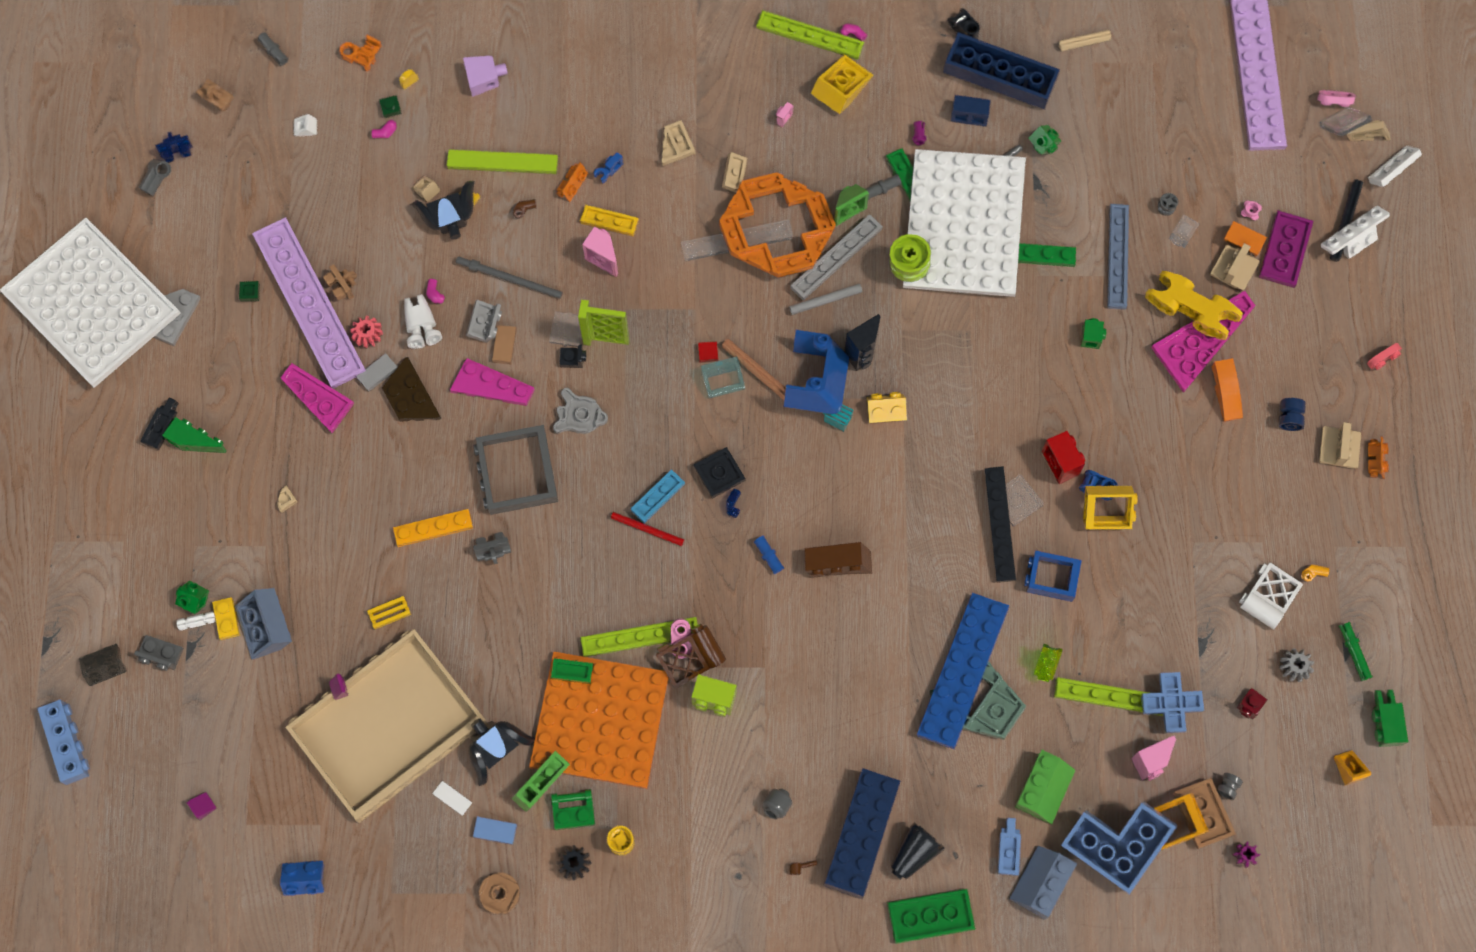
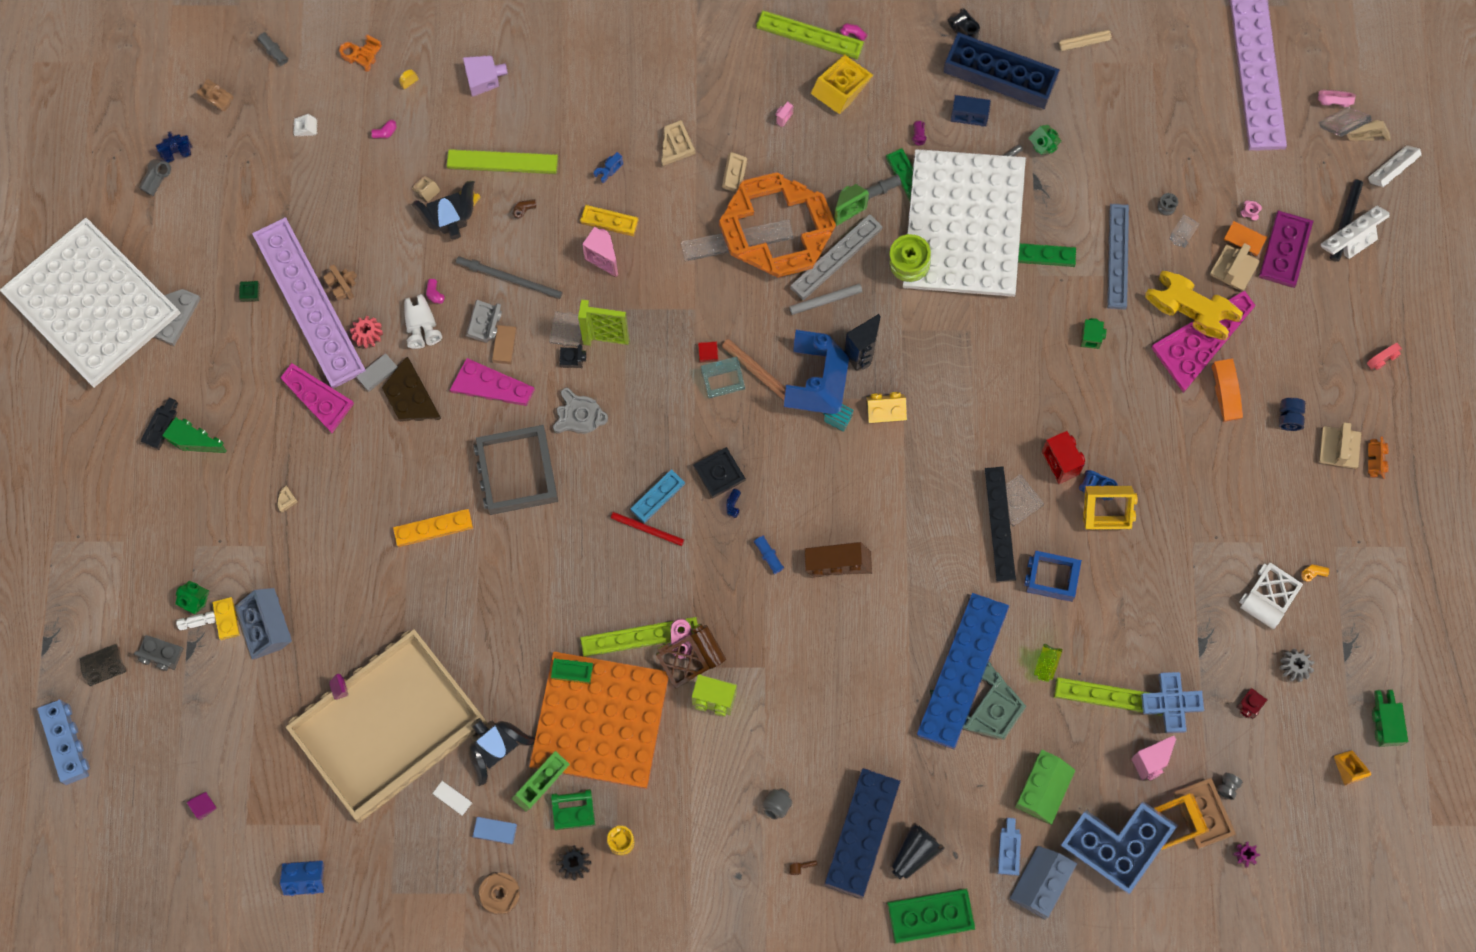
yellow tile [367,596,411,630] -> none
dark green plate [379,95,402,118] -> none
dark grey hips [473,532,511,565] -> none
orange hinge [556,162,588,202] -> none
green pin [1338,622,1373,682] -> none

